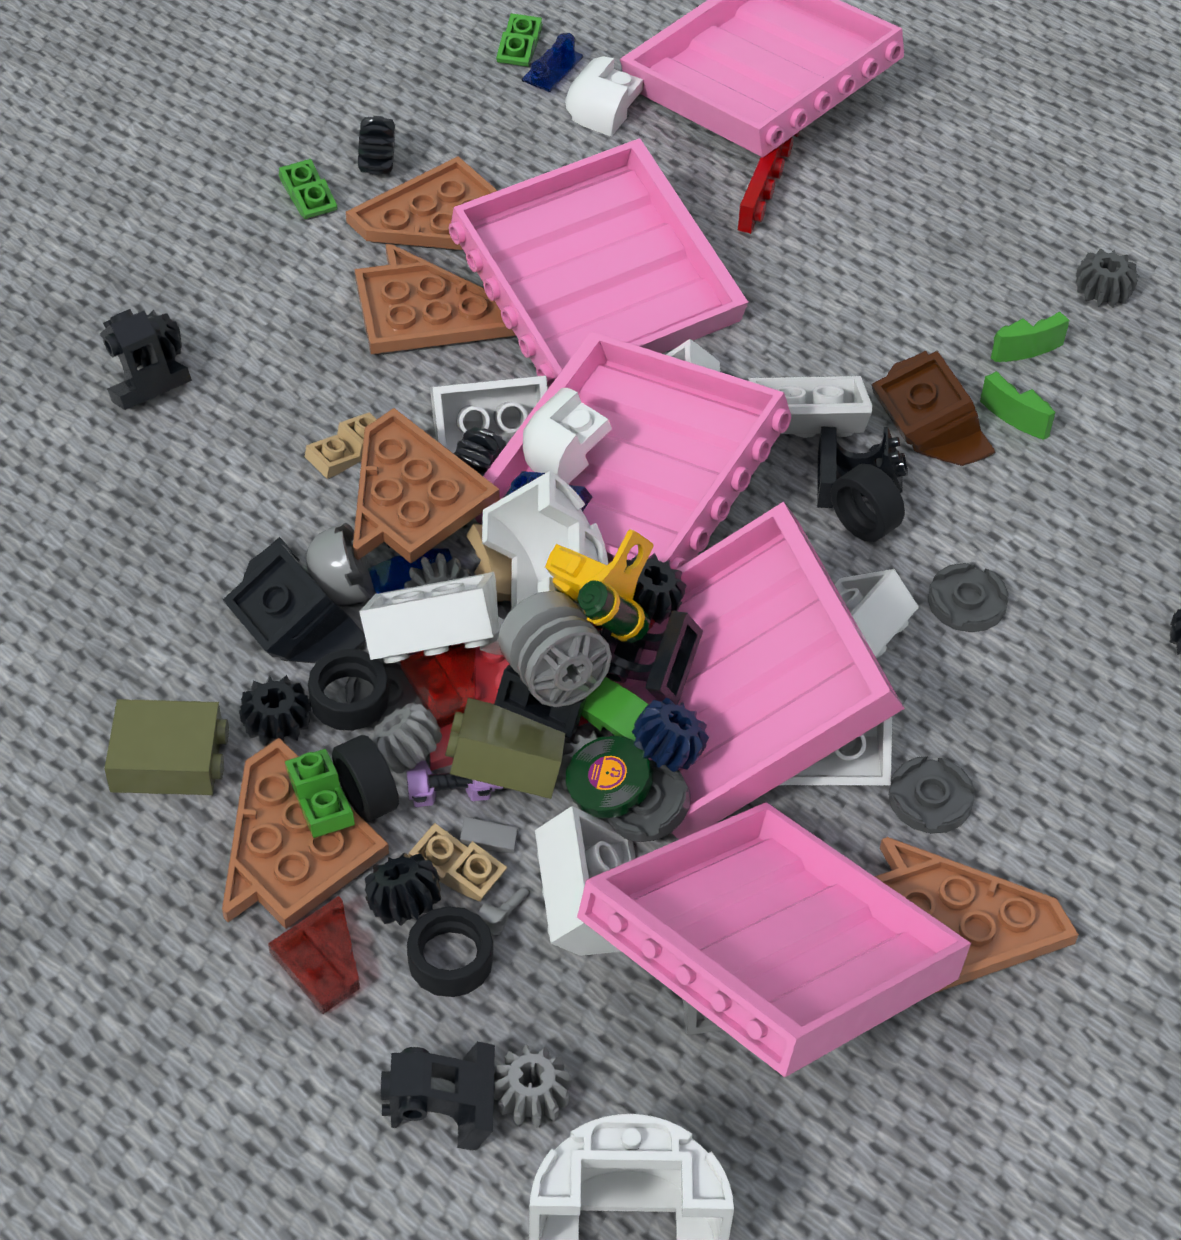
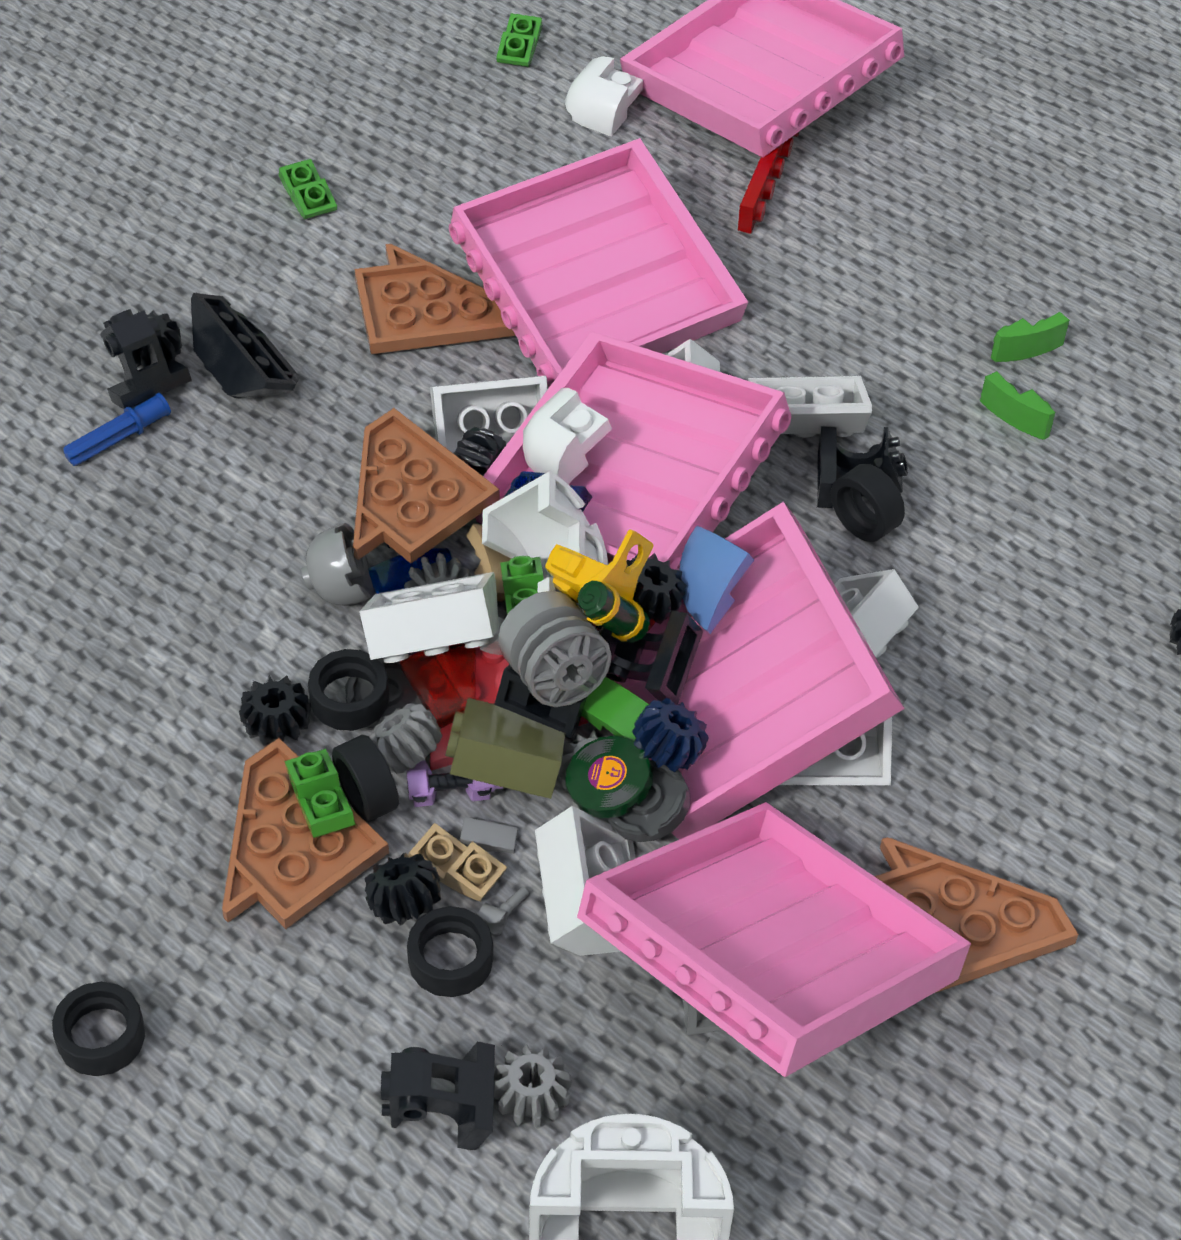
olive brick [104,699,229,795] -> none
black piece [223,537,366,663] -> none
clear red wing [268,896,360,1014] -> none
tan slope [305,412,377,479] -> none
nougat wing [346,156,498,250] -> none
black gear [358,116,395,176] -> none
clear blue hinge [522,33,583,92] -> none
reddish brown piece [871,350,996,466] -> none
dark grey tile [888,756,974,834] -> none
dark grey tile [928,563,1009,632] -> none
dark grey gear [1076,249,1138,308] -> none
none -> black tyre [52,981,145,1076]
none -> blue axle [63,393,171,466]
none -> black wedge [191,293,300,398]
none -> bright green slope [500,556,544,615]
none -> medium blue brick [679,526,754,634]

